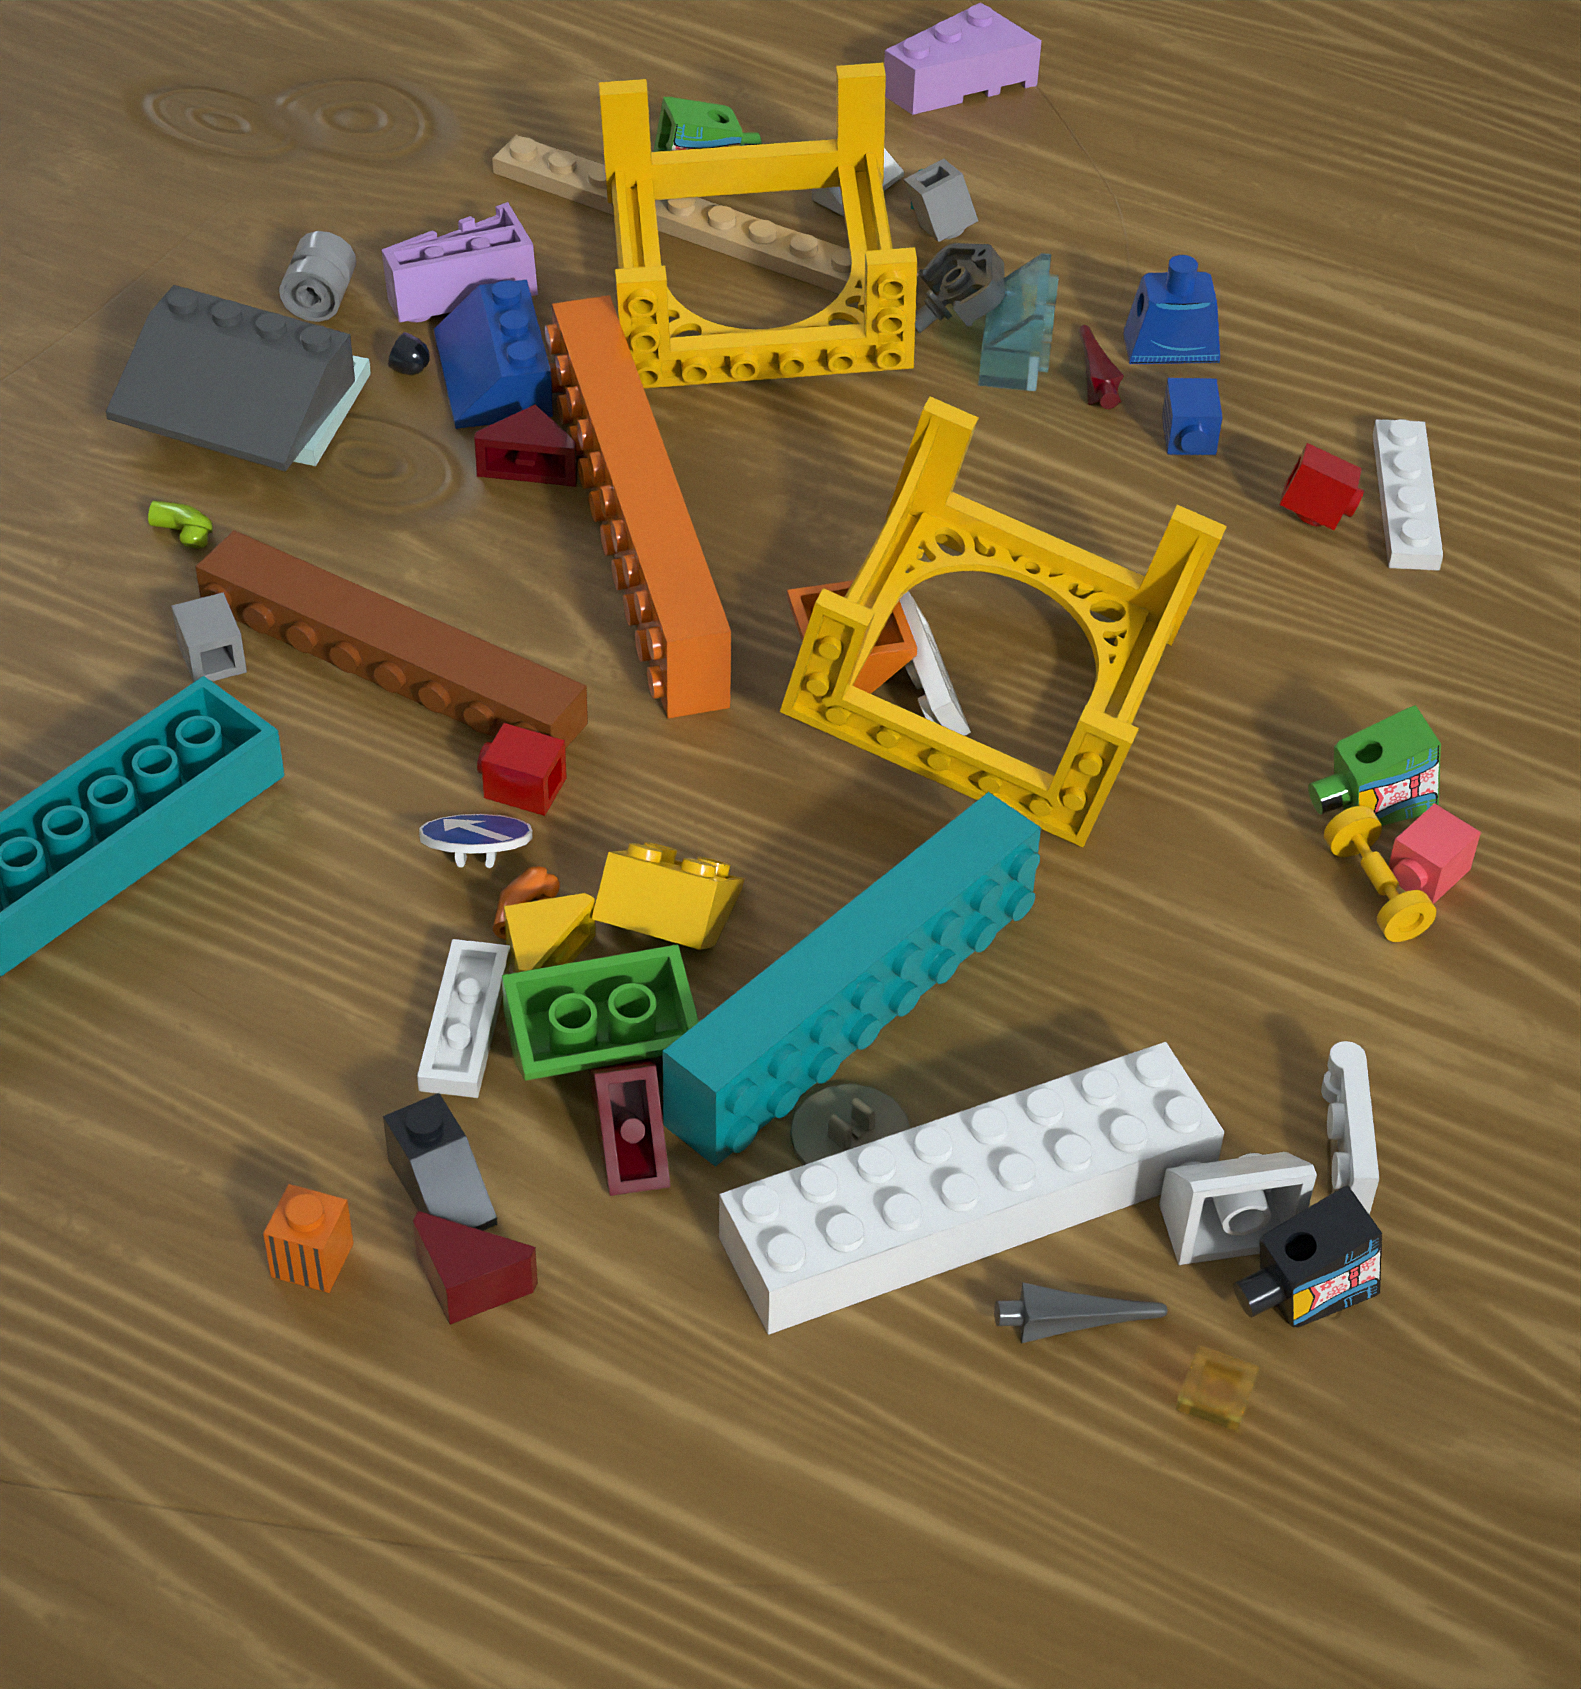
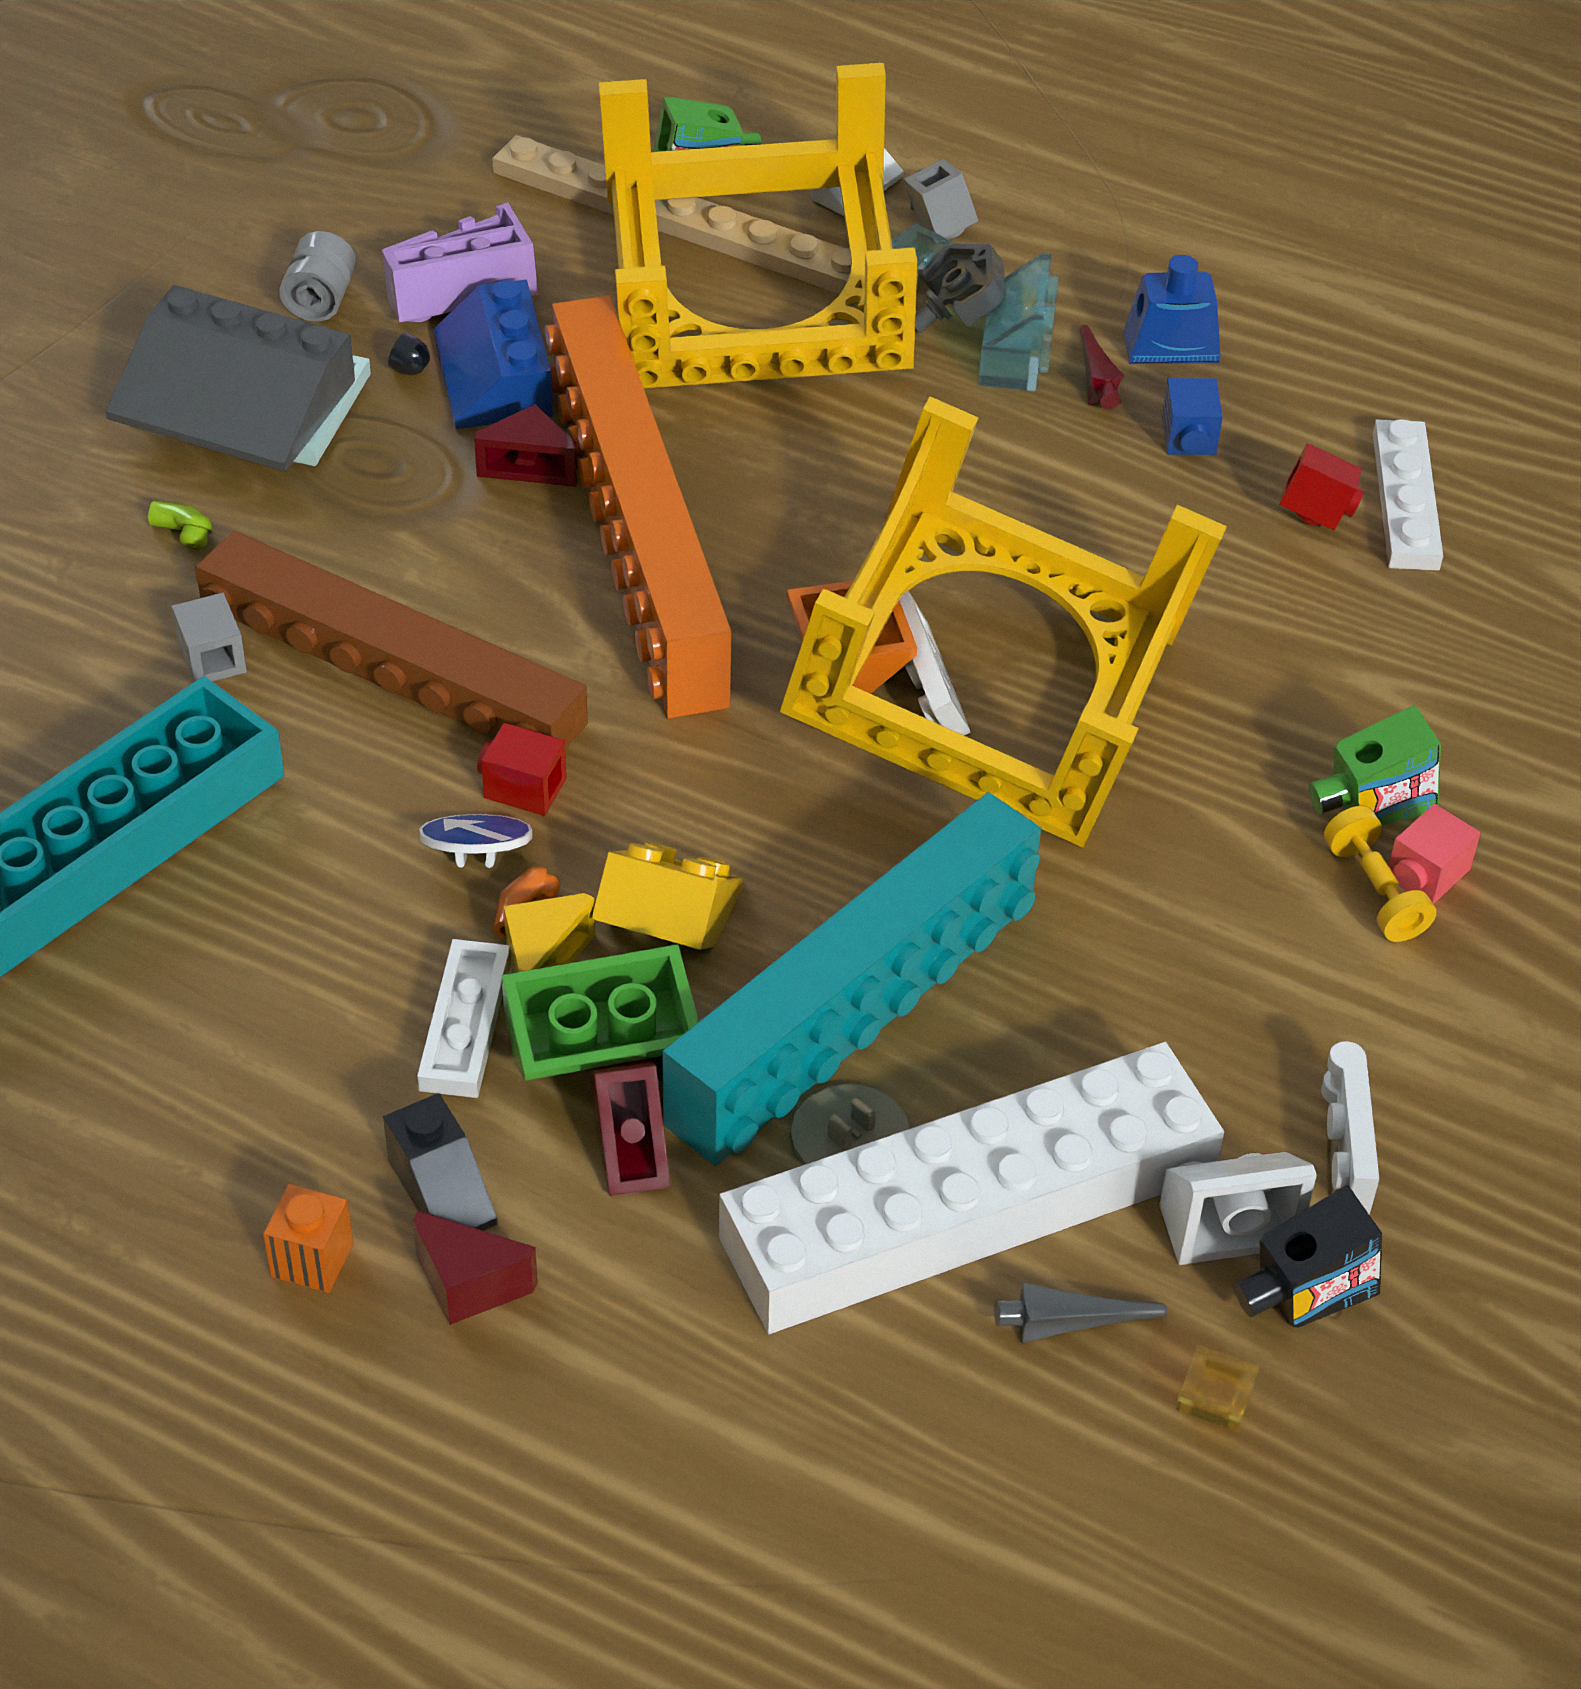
lavender wedge [884,2,1041,115] -> none
none -> clear light blue plate [892,223,952,277]

